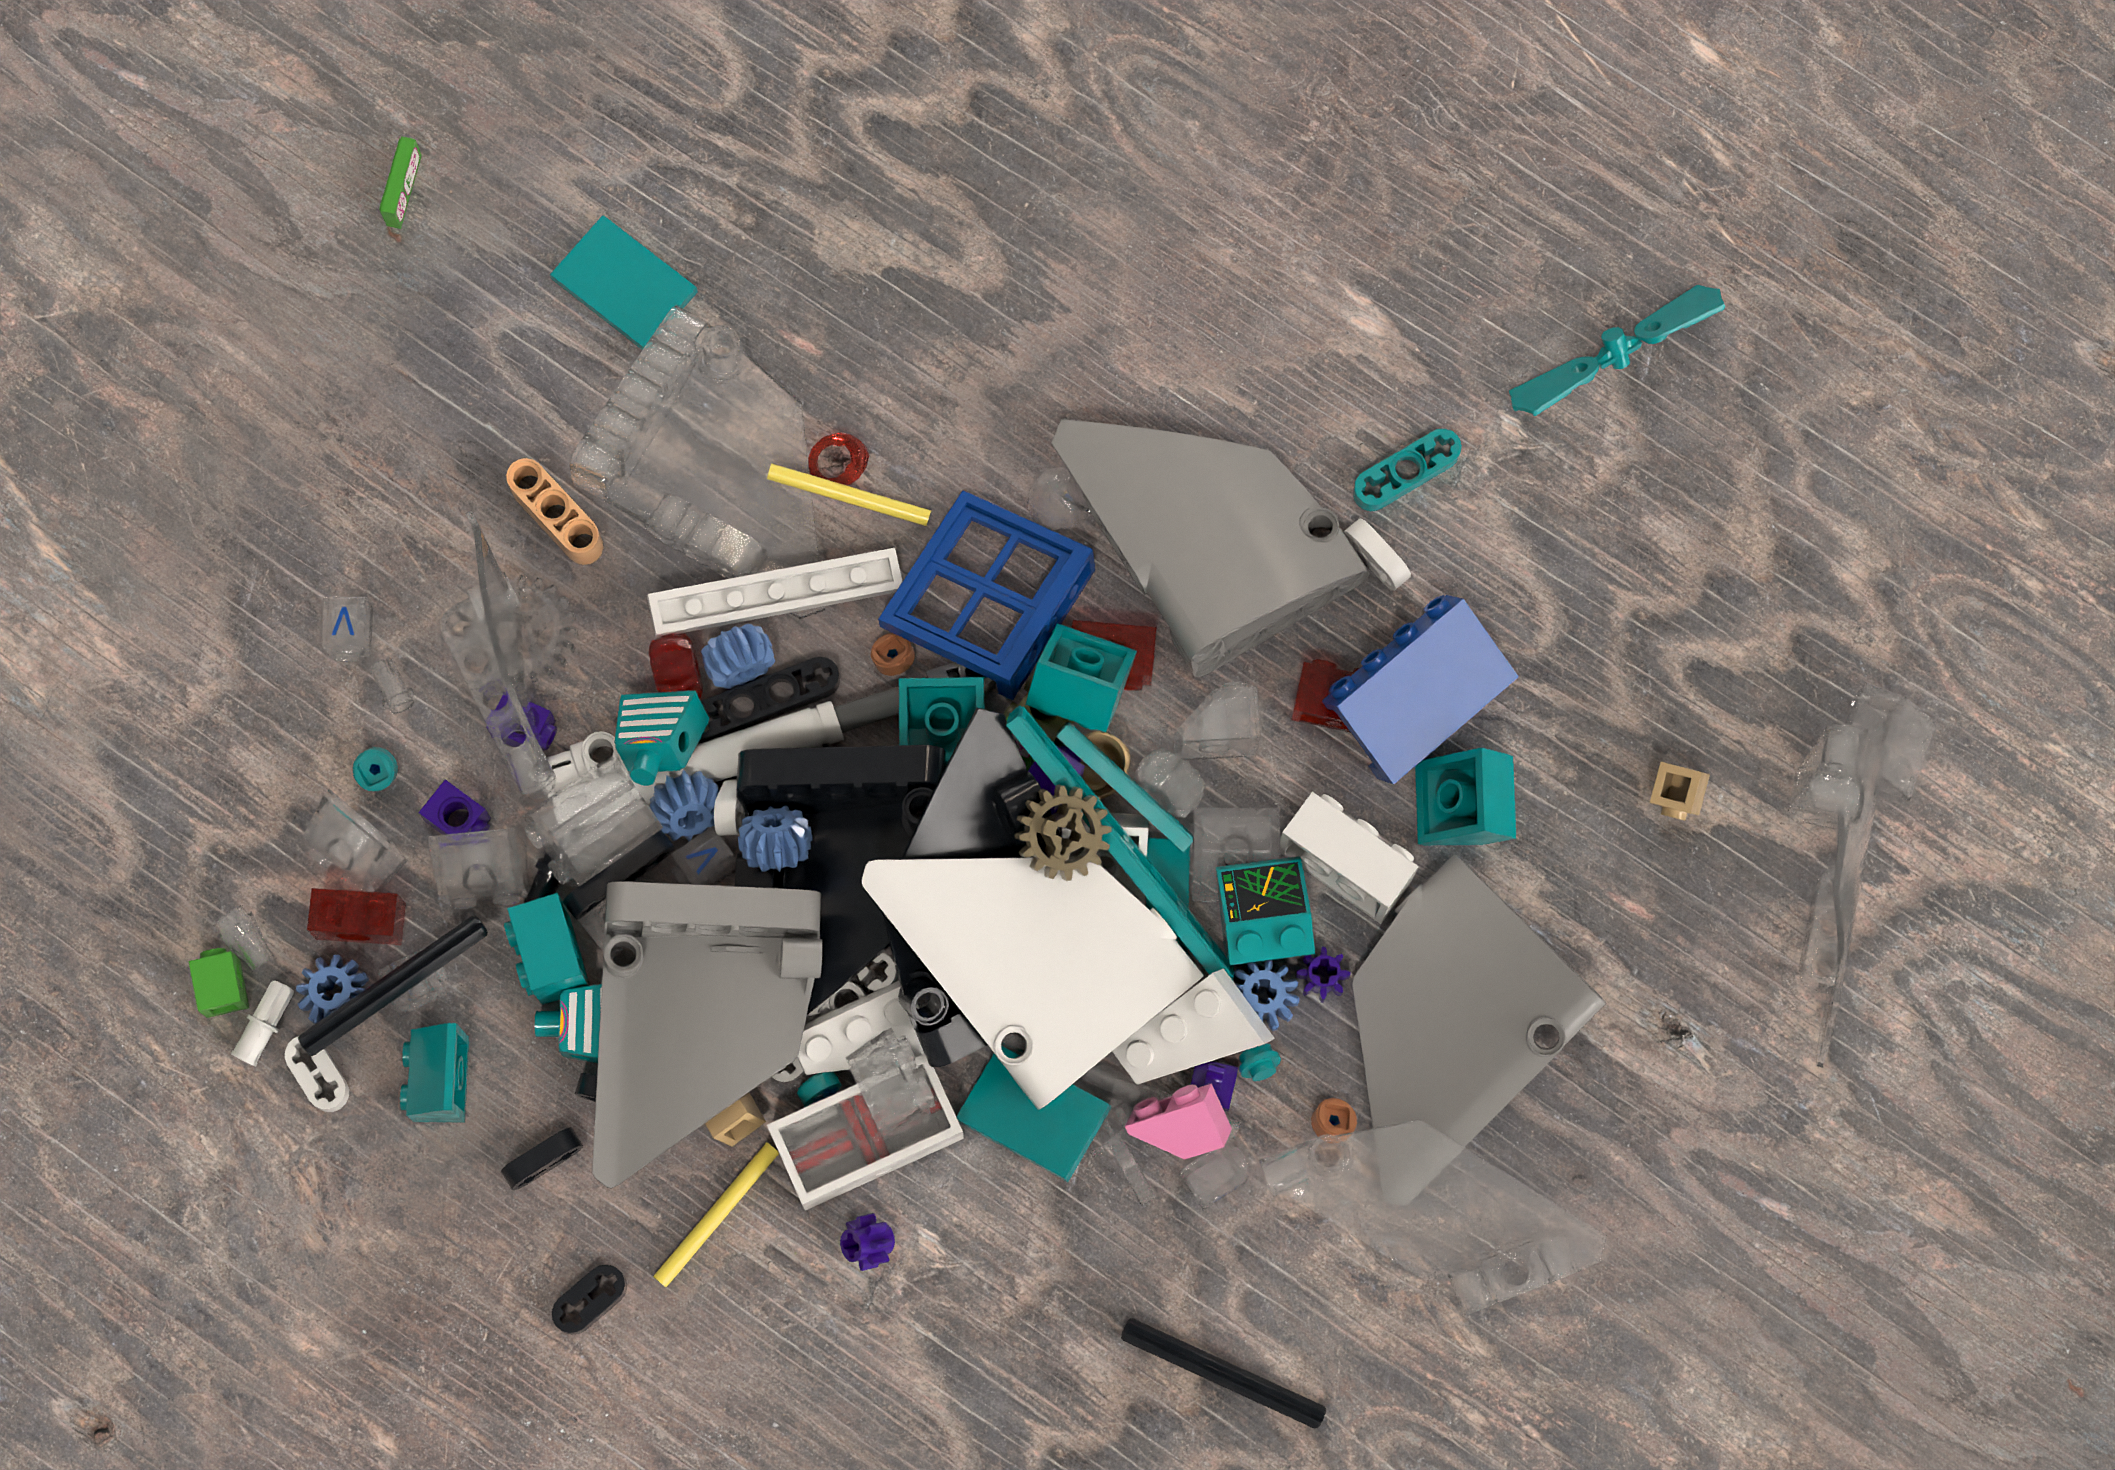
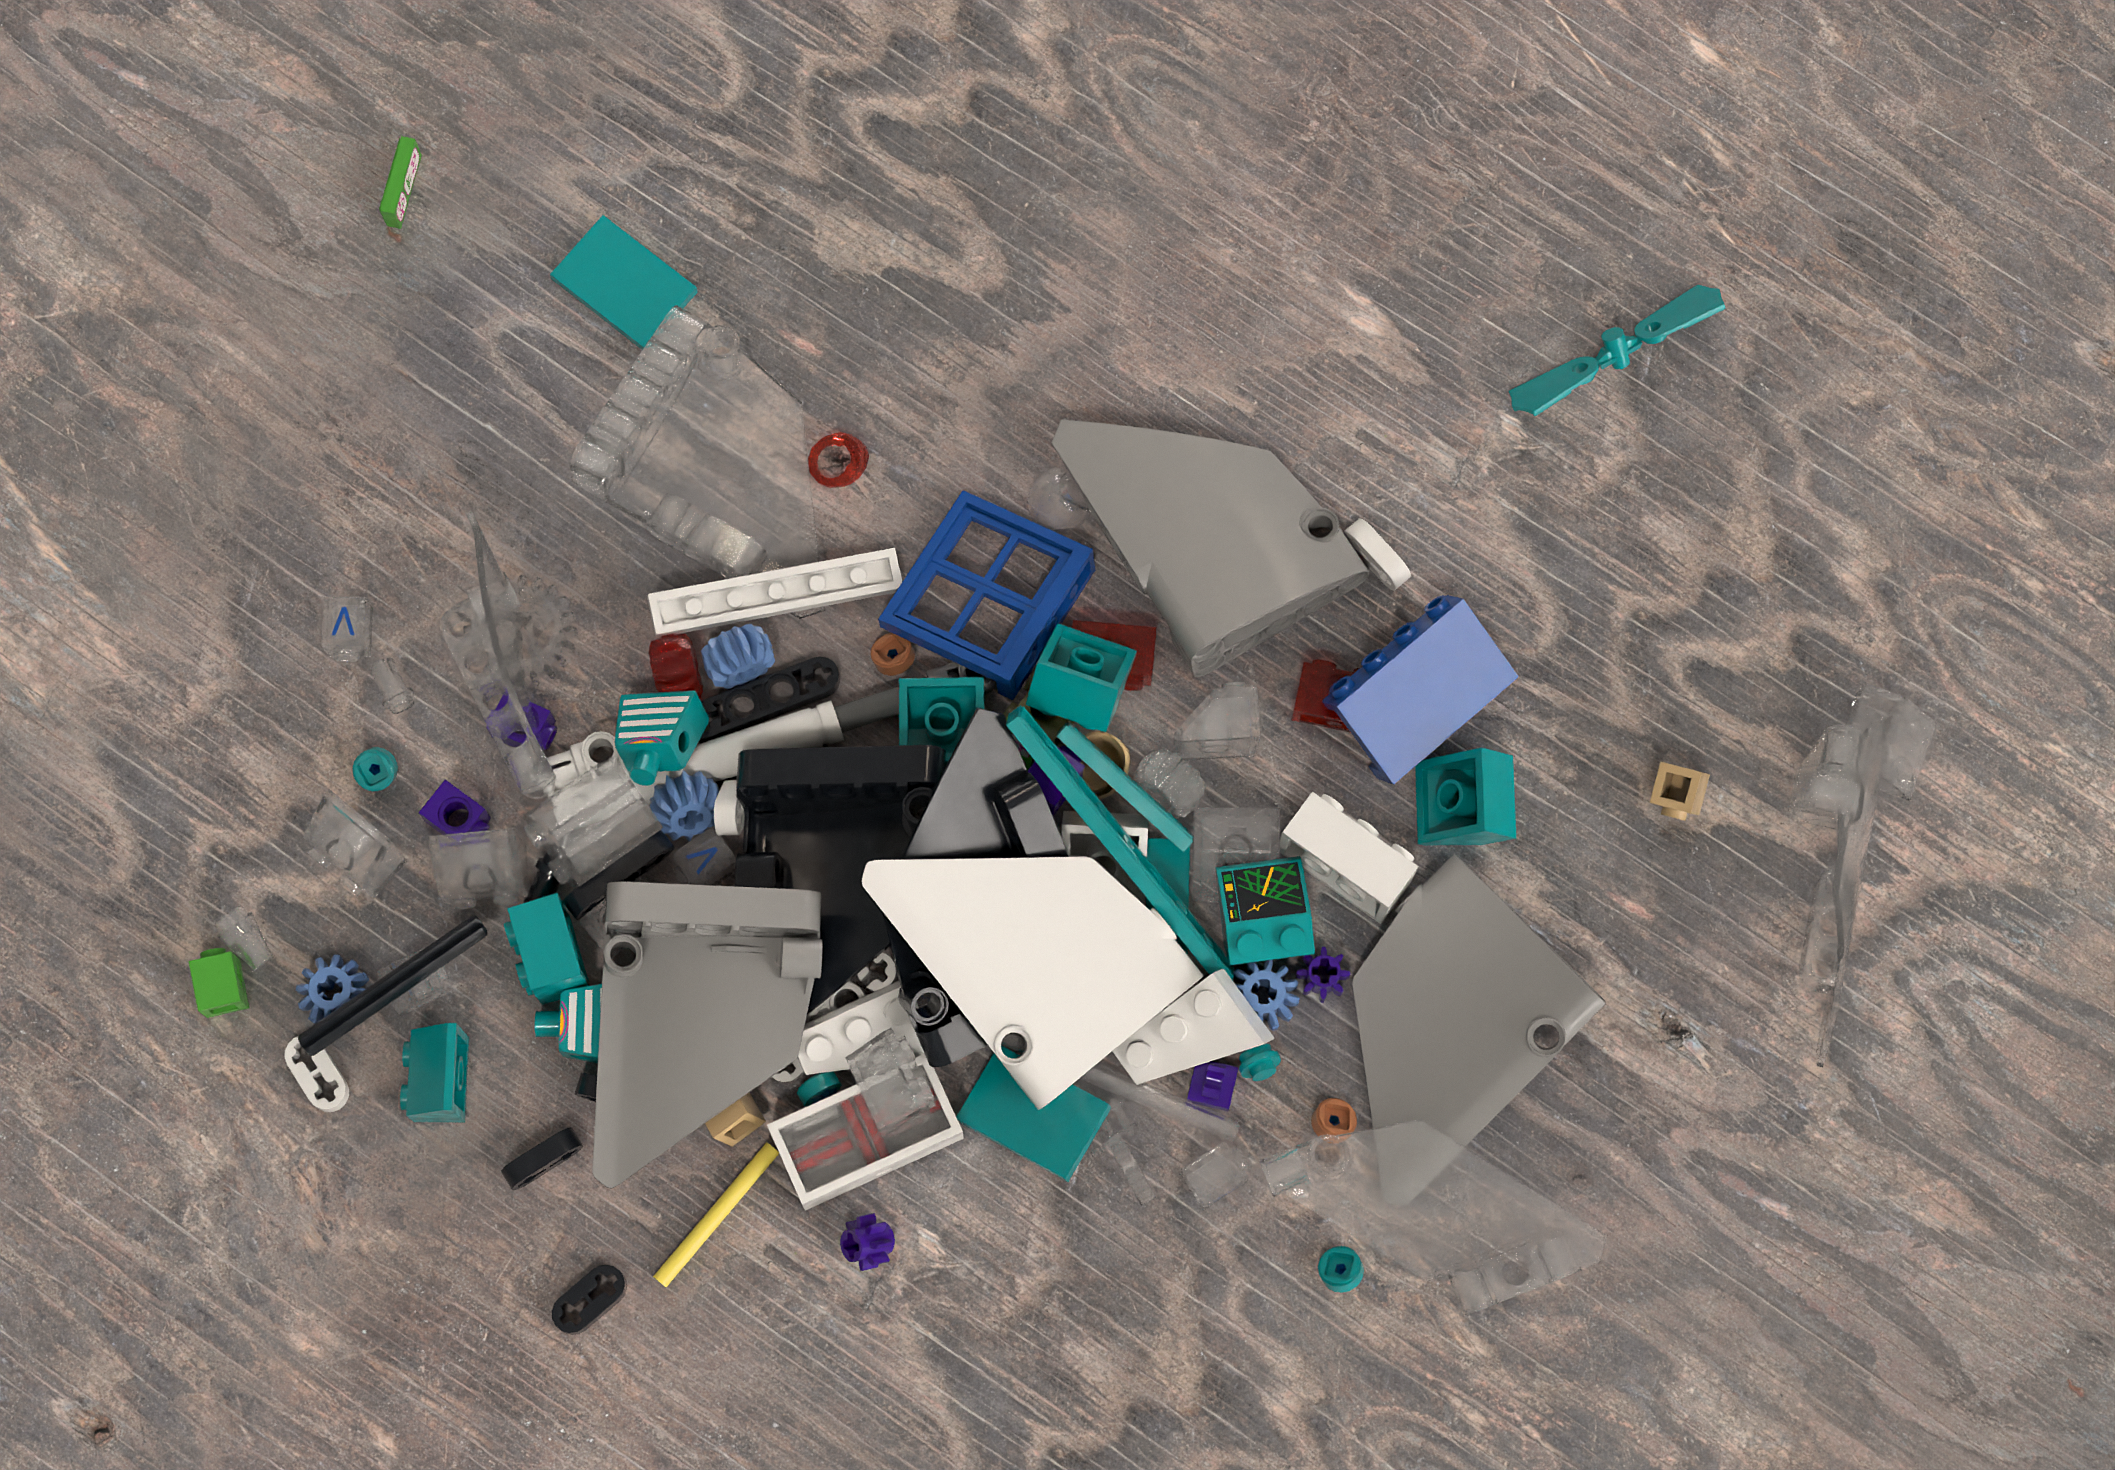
white axle [231,981,294,1067] -> none
clear red brick [307,888,406,945] -> none
light nougat beam [506,458,603,565] -> none
medium blue gear [738,806,812,872] -> none
light yellow bar [767,463,931,526] -> none
dark tan gear [1015,785,1112,881] -> none
black axle [1121,1318,1326,1429] -> none
bright pink slope [1125,1083,1232,1160] -> none
teal beam [1353,428,1462,511] -> none
none -> teal tile [1318,1246,1364,1293]

